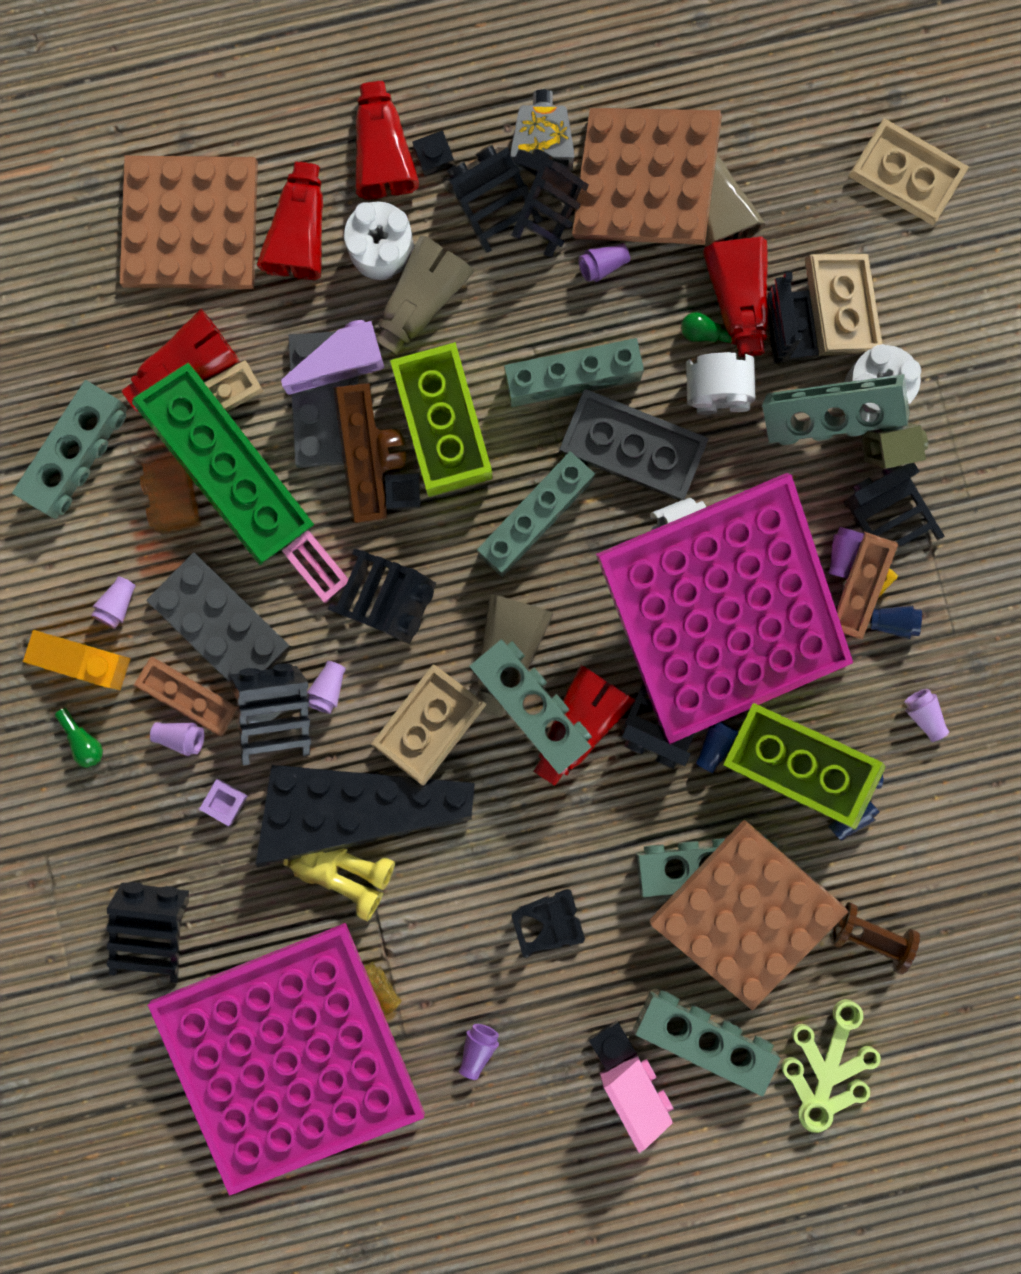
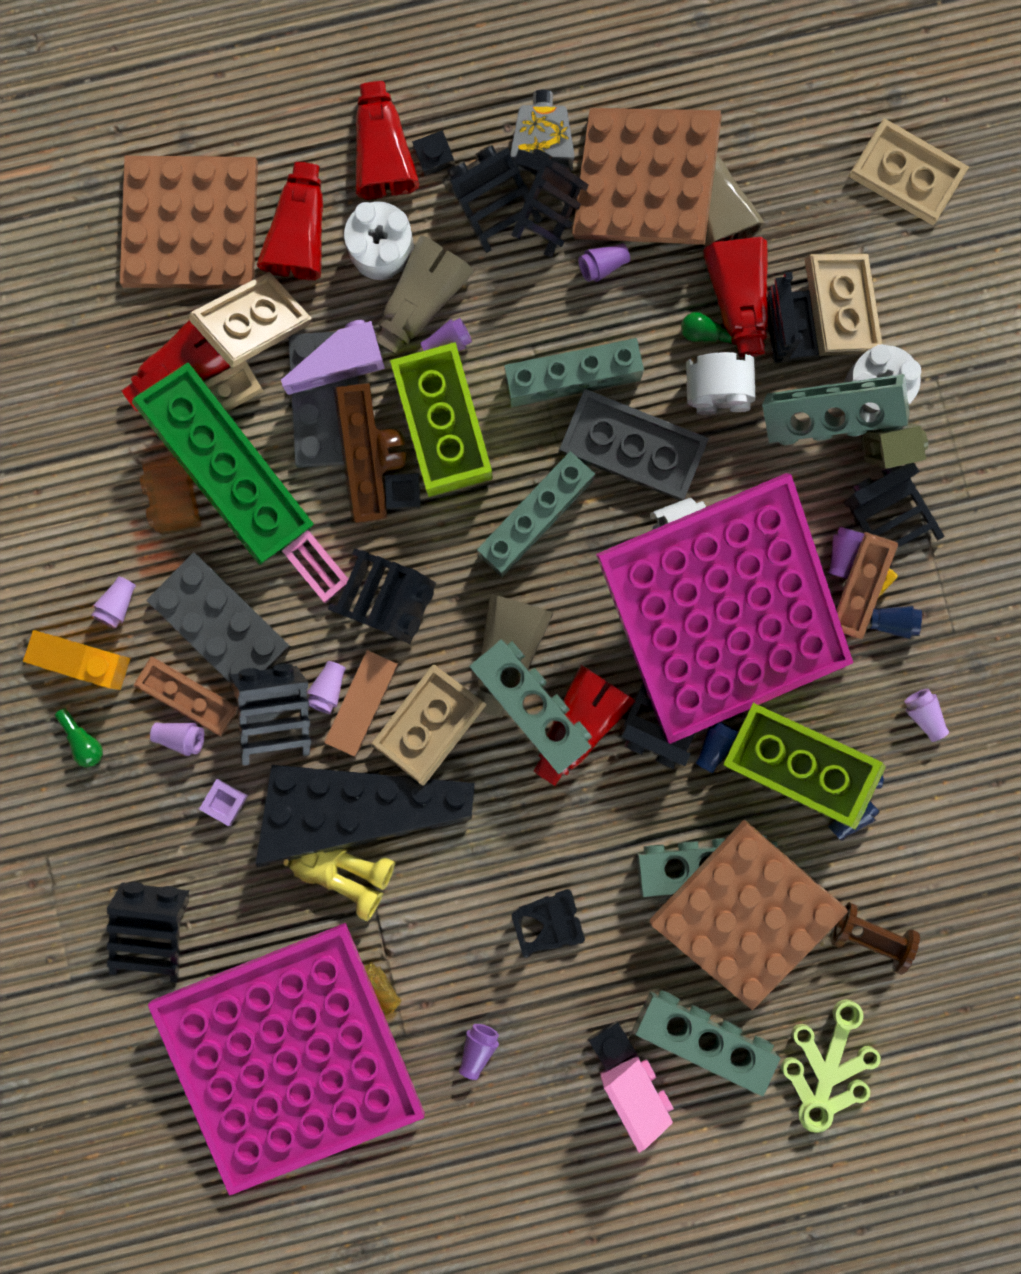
sand green brick [12,380,128,520] -> none
none -> tan tile [189,271,312,368]
none -> nougat tile [324,650,398,757]
none -> medium lavender cone [420,318,472,351]

